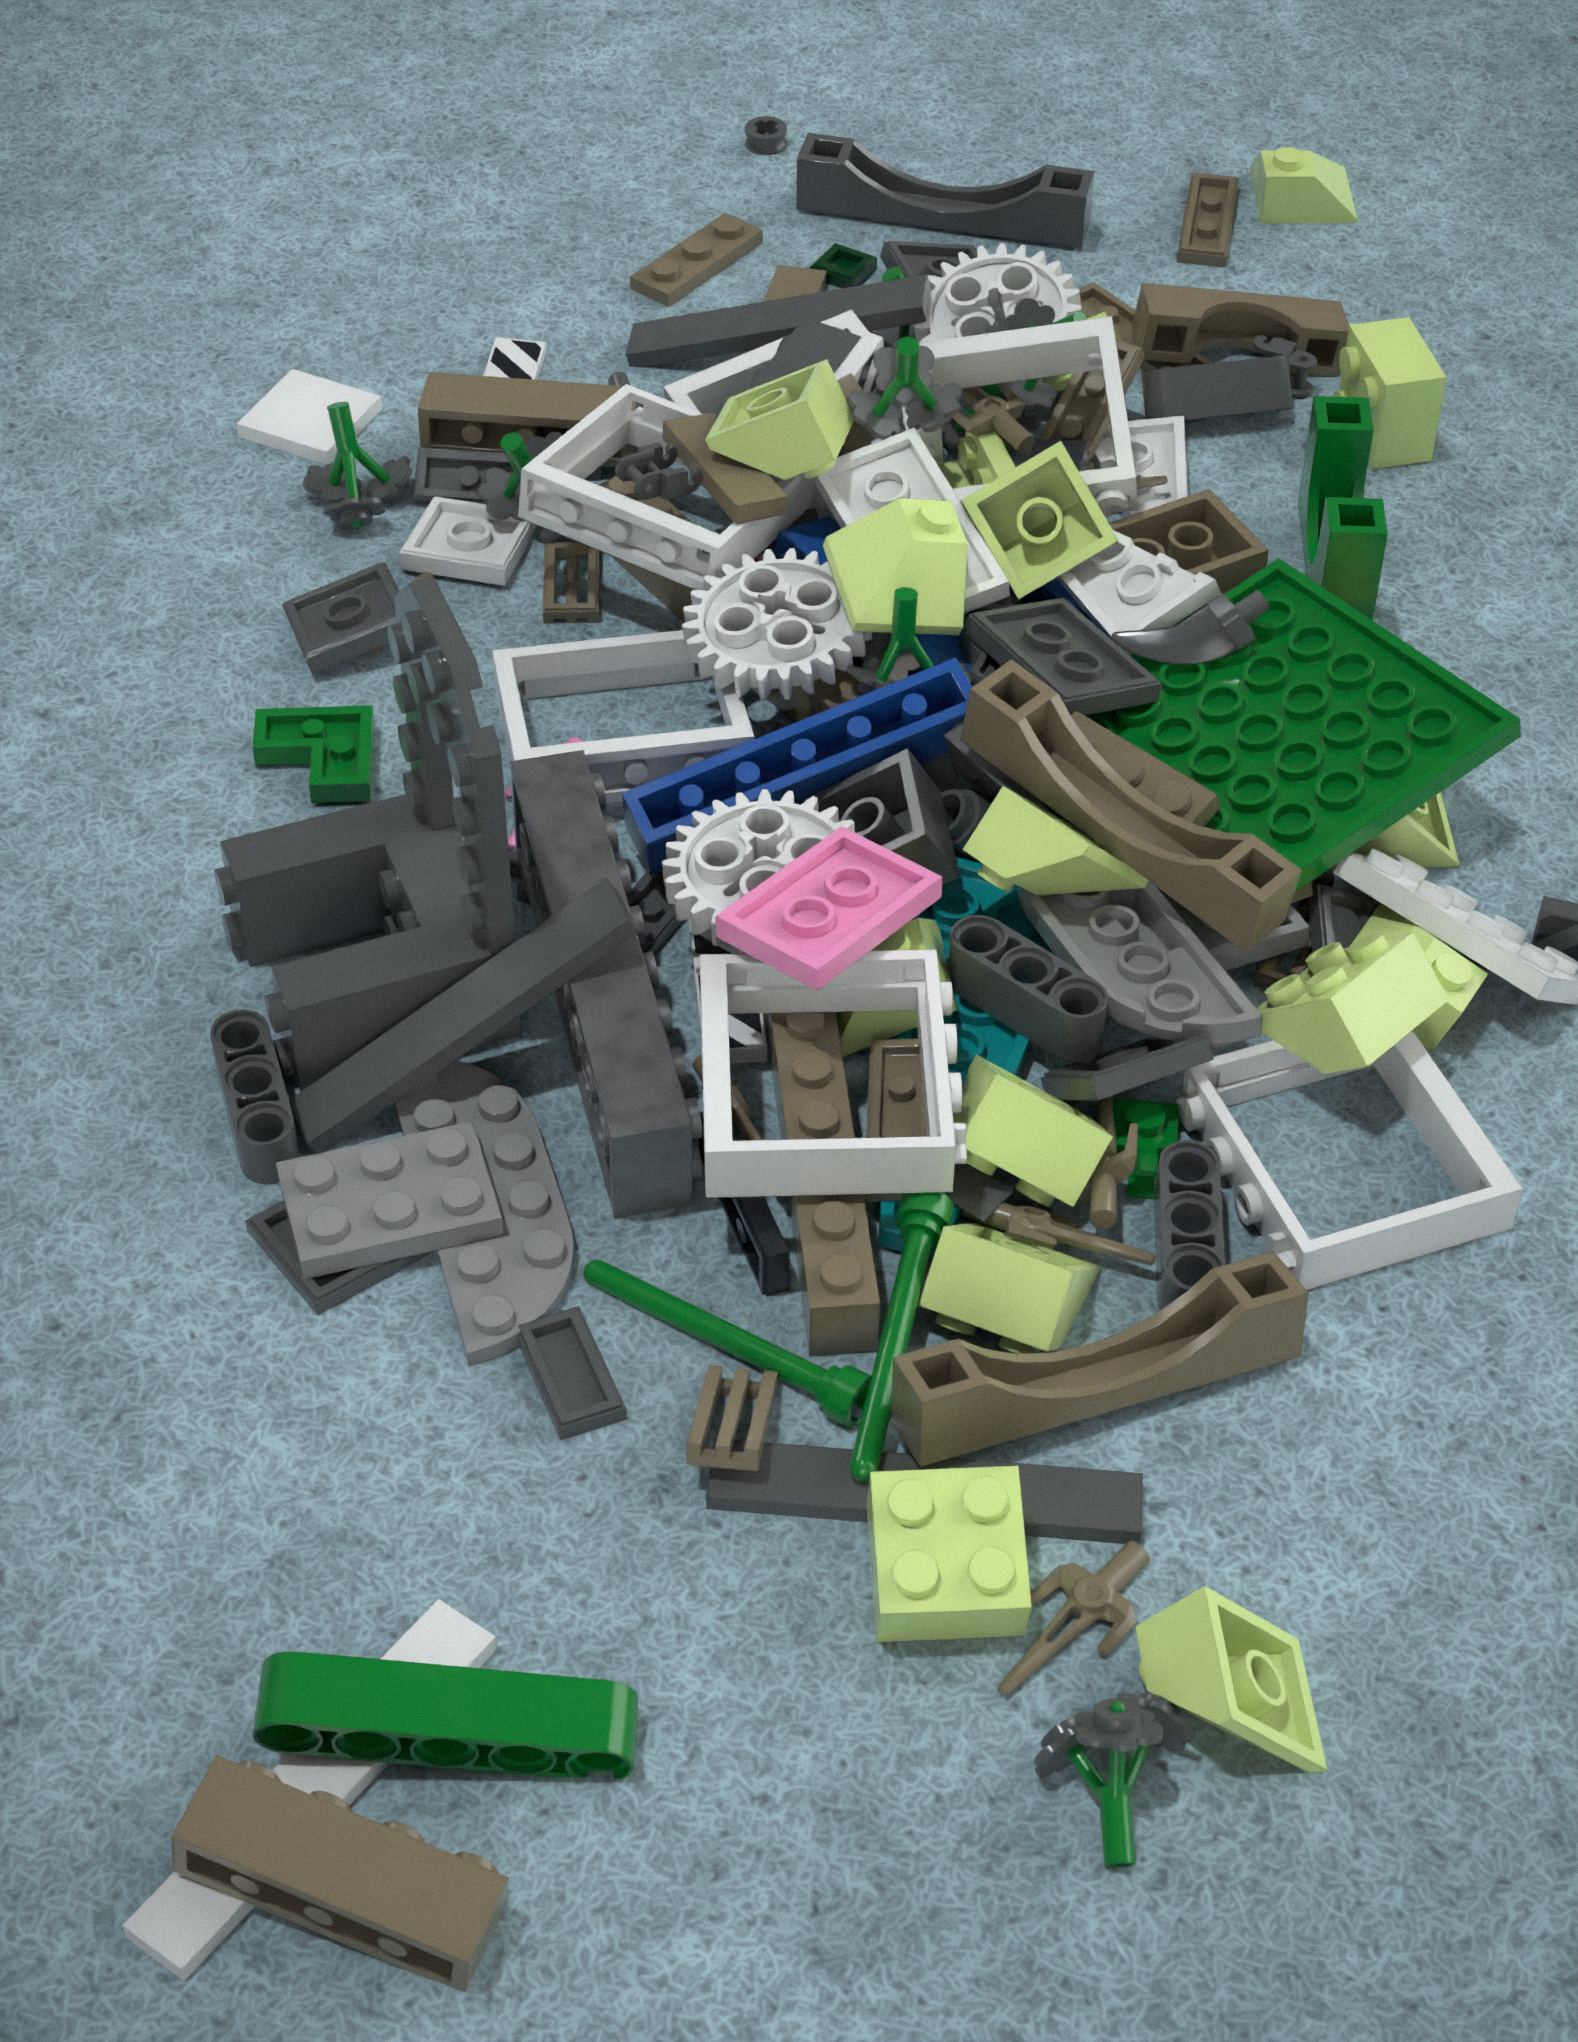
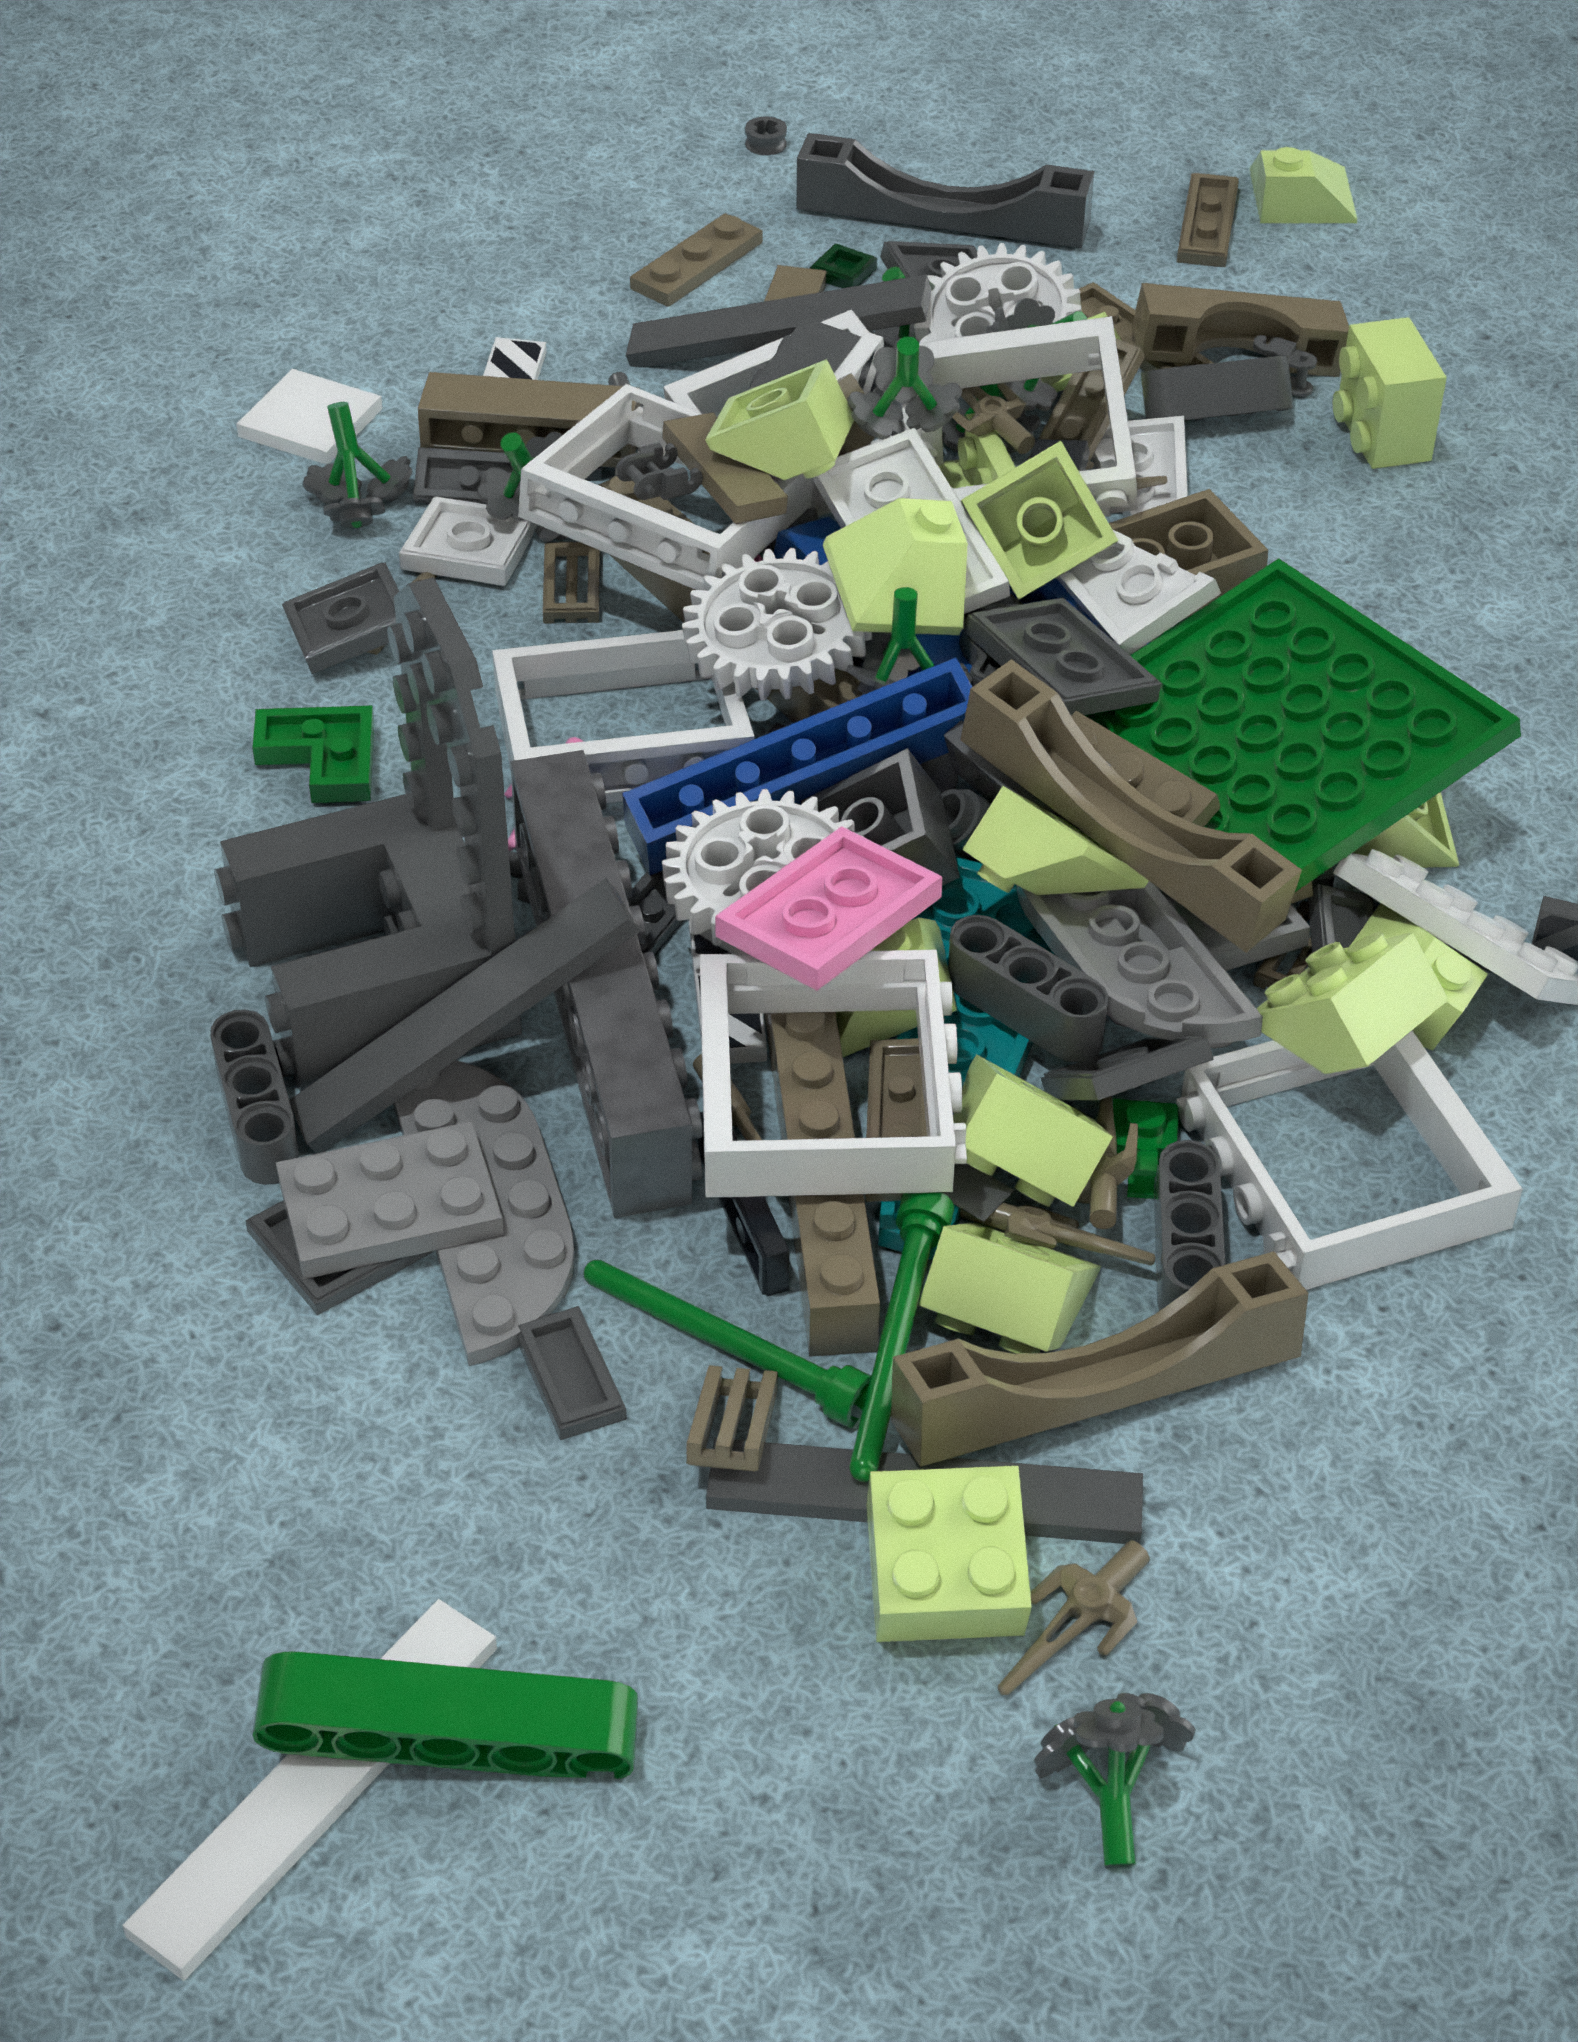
dark tan brick [171,1755,509,1992] -> none
dark grey bar [1111,589,1271,664] -> none
yellowish green slope [1135,1586,1327,1772] -> none
green arch [1298,396,1388,620] -> none

